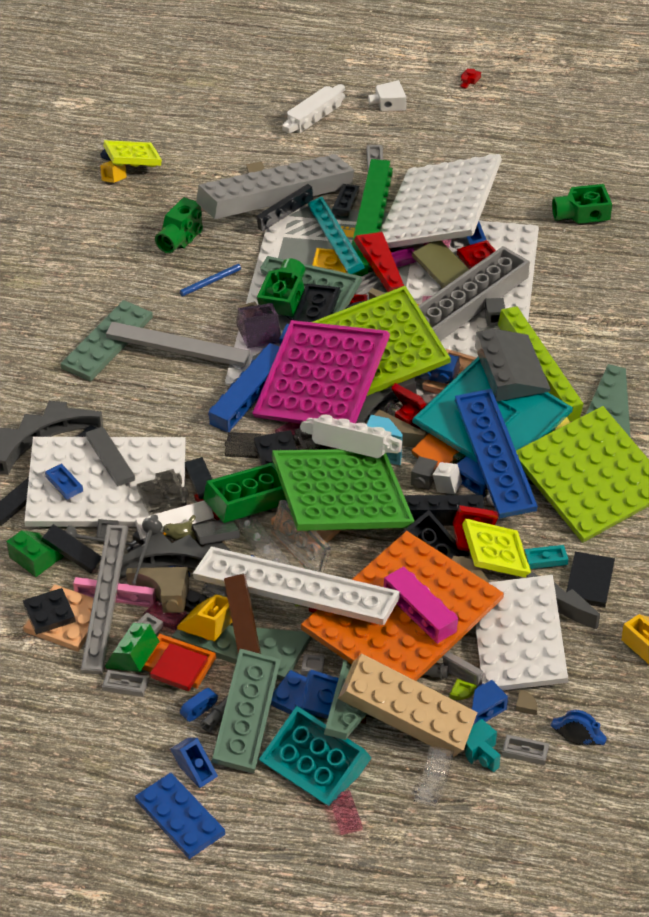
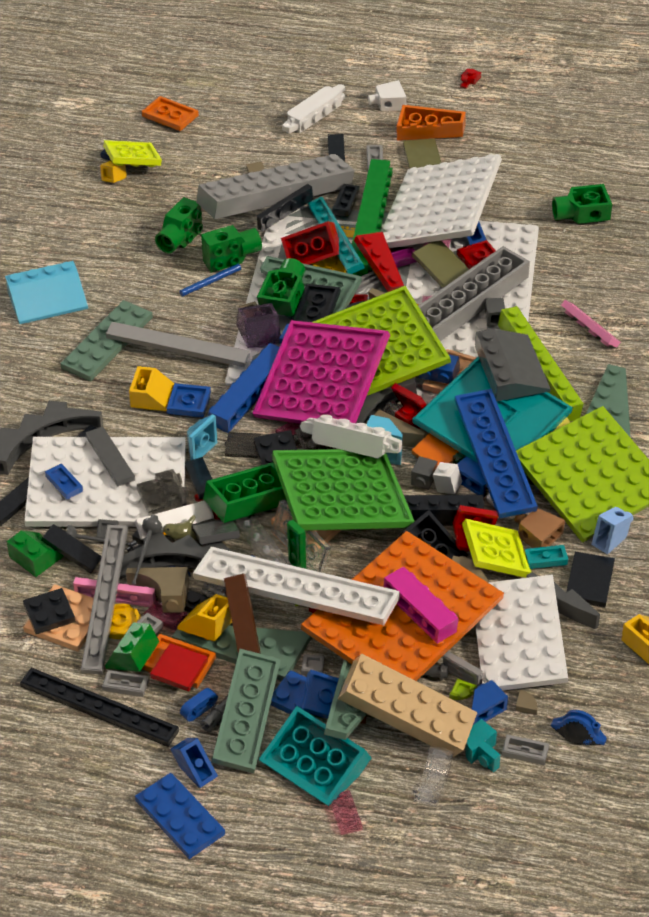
none -> medium azure slope [5,261,88,324]
none -> black tile [20,667,179,747]
none -> yellow tile [109,603,141,639]
none -> yellow slope [129,366,174,411]
none -> orange plate [141,96,199,131]
none -> blue plate [167,383,211,418]
none -> medium azure slope [187,414,217,460]
none -> green brick [201,225,262,273]
none -> red slope [281,221,339,265]
none -> green tile [287,520,306,569]
none -> black tile [328,134,345,162]
none -> orange wedge [397,105,466,141]
none -> olive tile [403,138,442,169]
none -> medium nougat torso [514,508,565,548]
none -> bright pink plate [561,300,621,348]
none -> light blue torso [591,507,633,554]

